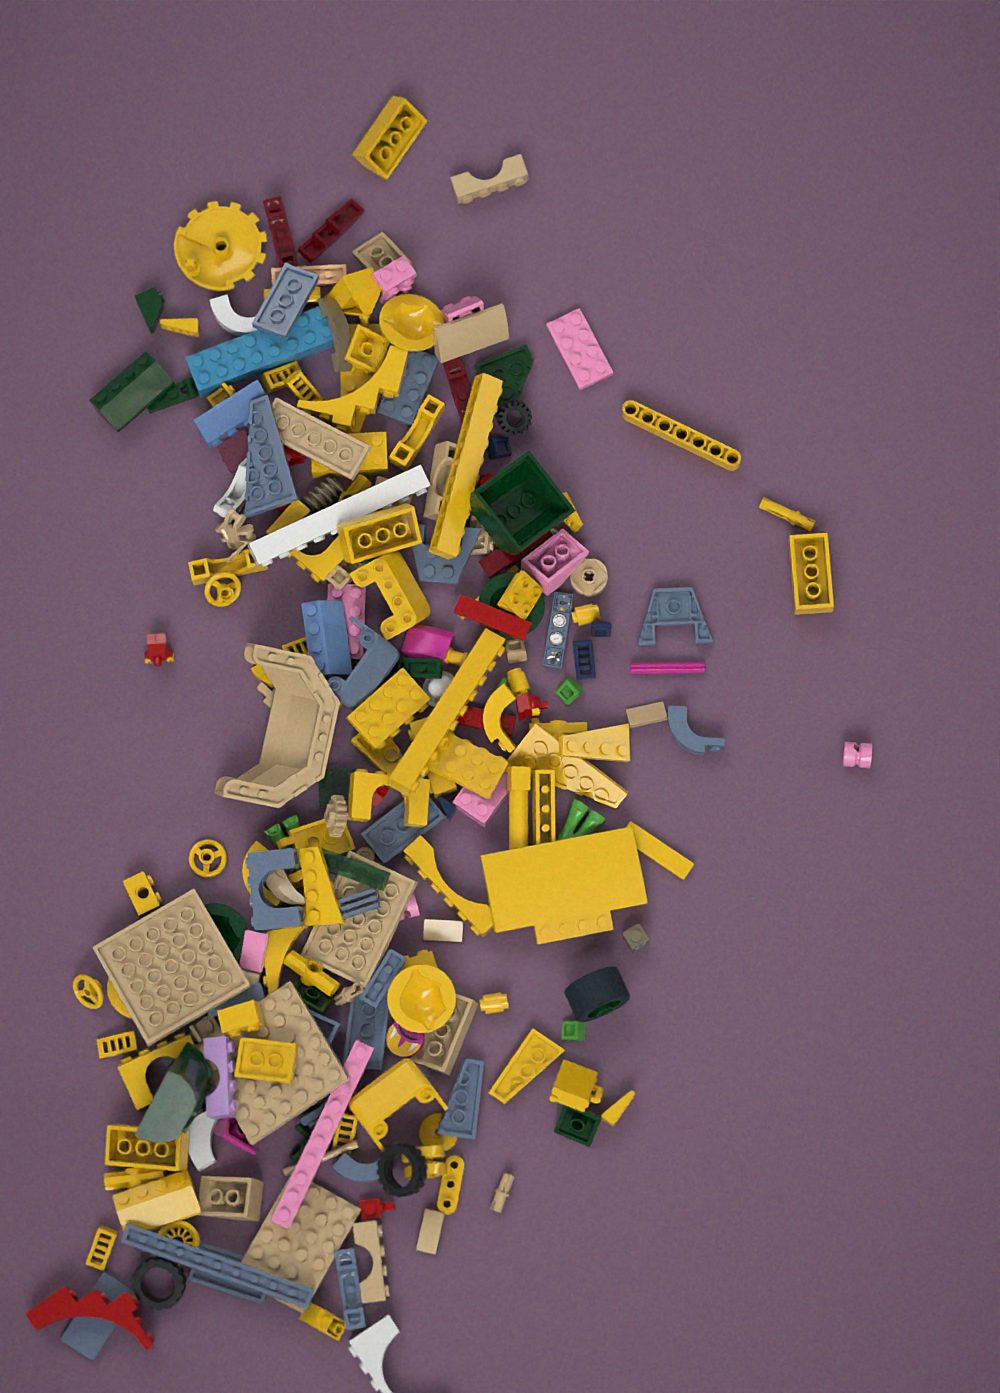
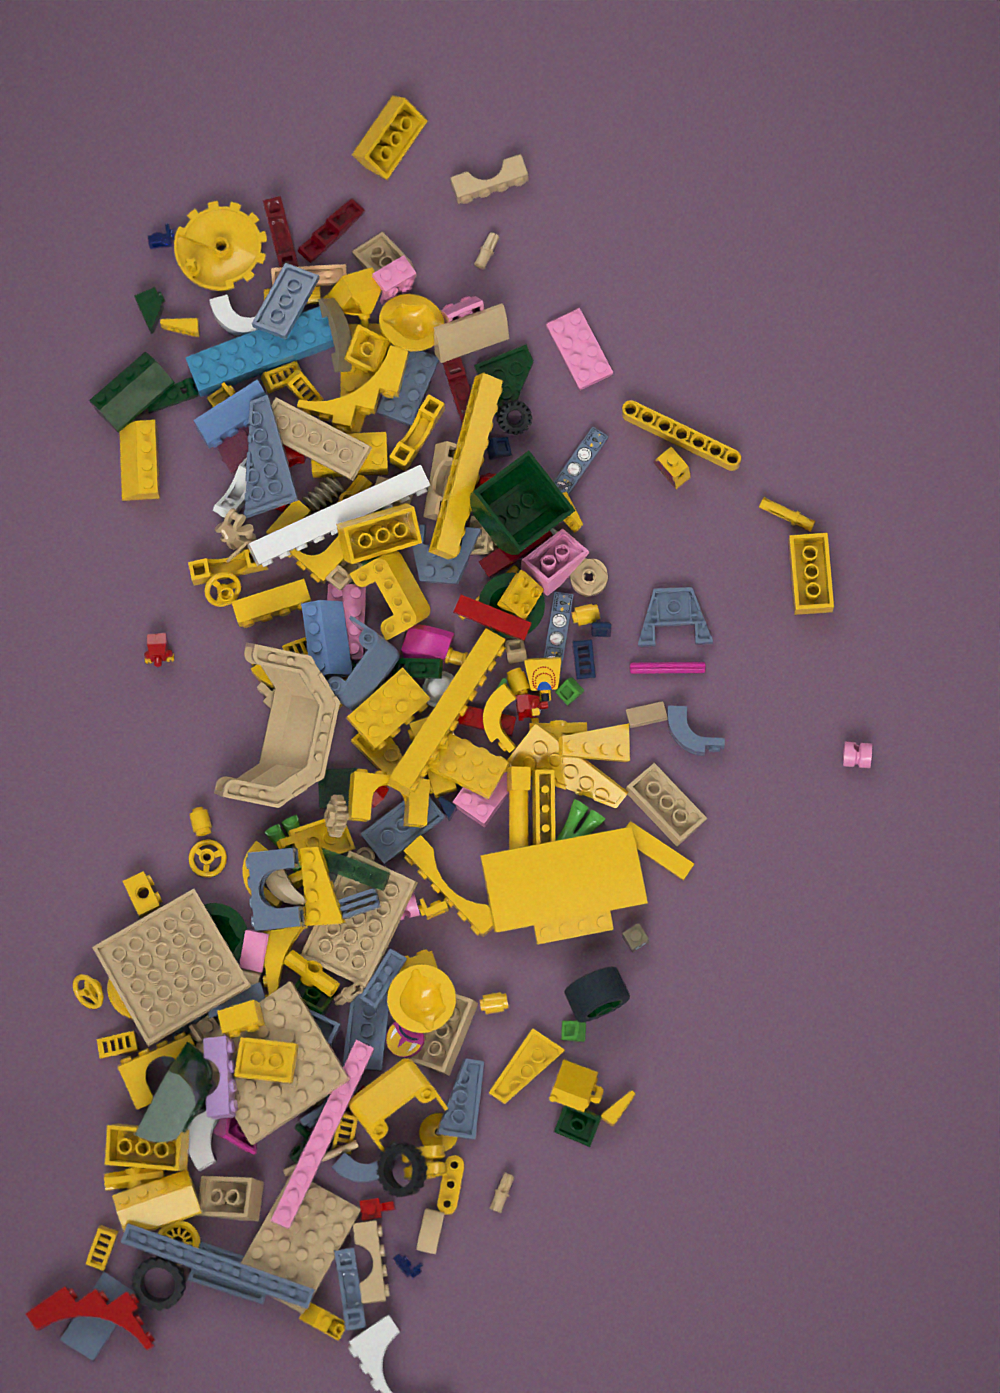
tan slope [423,919,463,942] -> none
none -> yellow slope [119,420,160,501]
none -> clear blue bracket [148,223,175,249]
none -> yellow brick [189,807,212,837]
none -> yellow brick [231,579,311,628]
none -> clear blue bracket [393,1254,423,1279]
none -> yellow bracket [418,898,449,920]
none -> tan axle [474,233,499,269]
none -> yellow torso [524,657,562,701]
none -> tile [554,427,608,495]
none -> tan slope [625,763,707,847]
none -> yellow torso [653,447,691,489]

